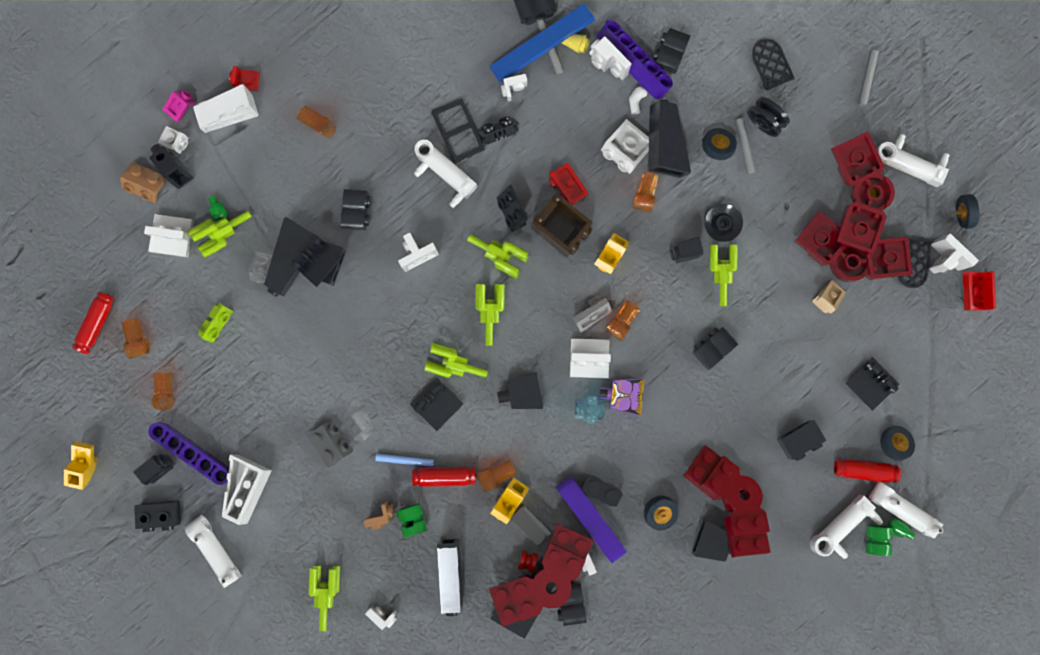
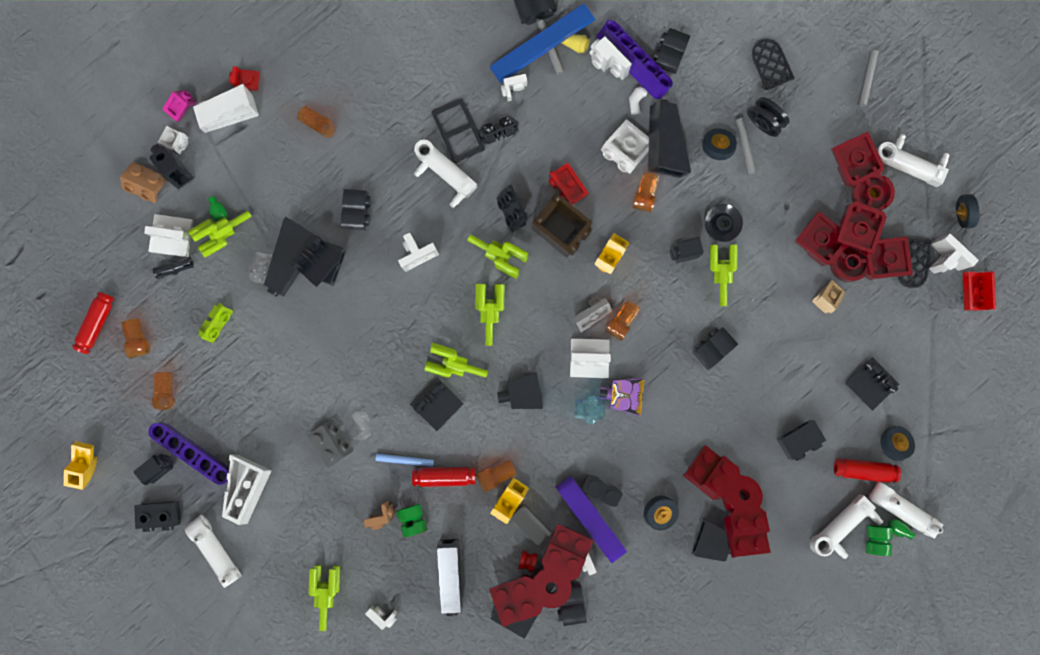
none -> black pin [153,256,194,279]

